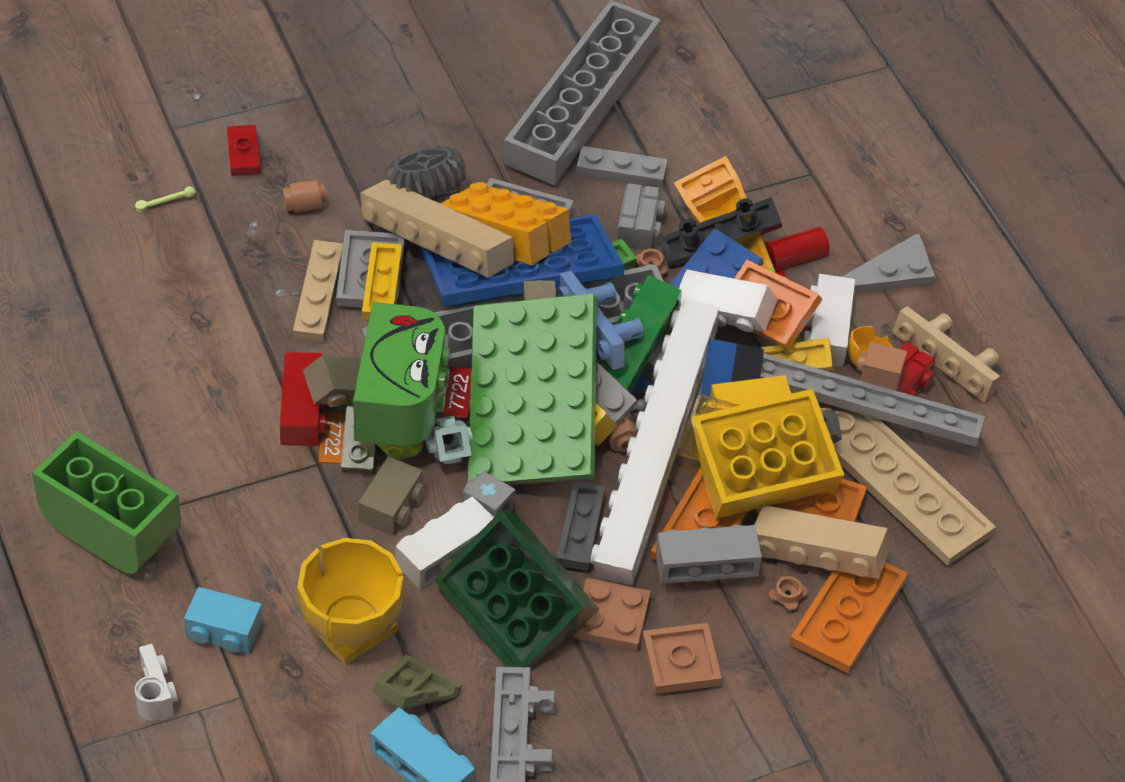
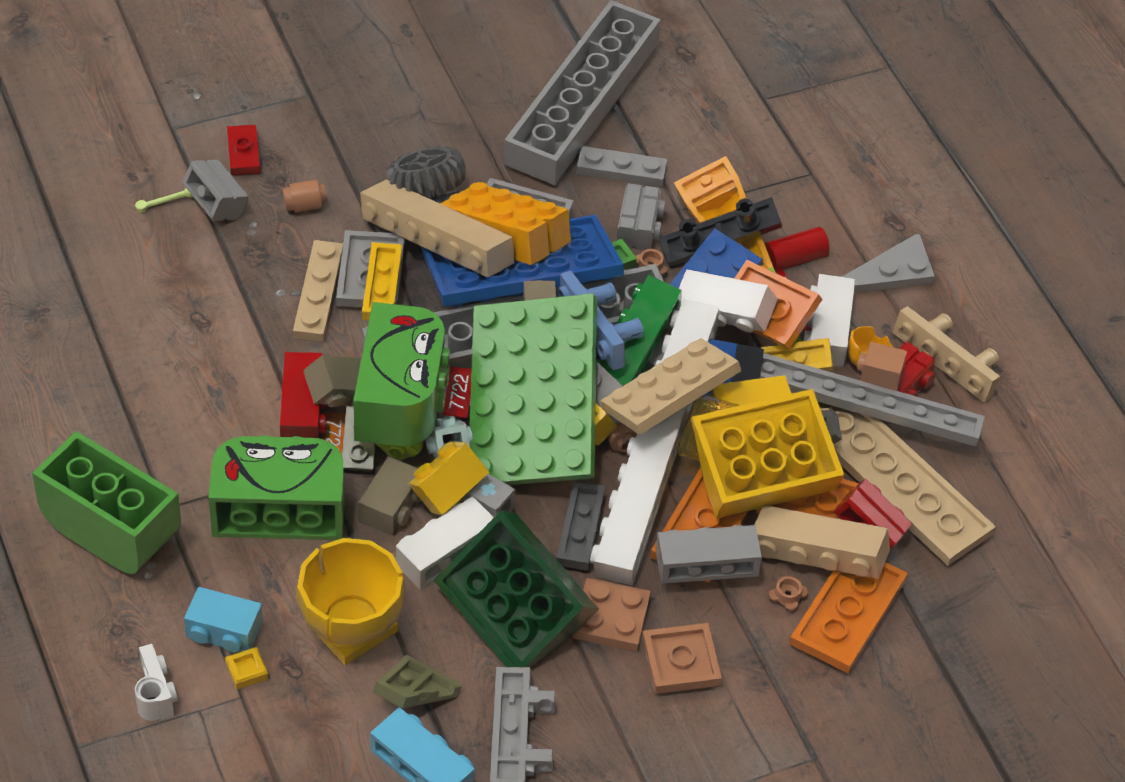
none -> light grey brick [182,160,249,221]
none -> bright green brick [208,435,345,540]
none -> yellow tile [225,647,269,690]
none -> yellow brick [408,441,489,515]
none -> tan plate [600,338,741,435]
none -> brick [833,478,912,549]

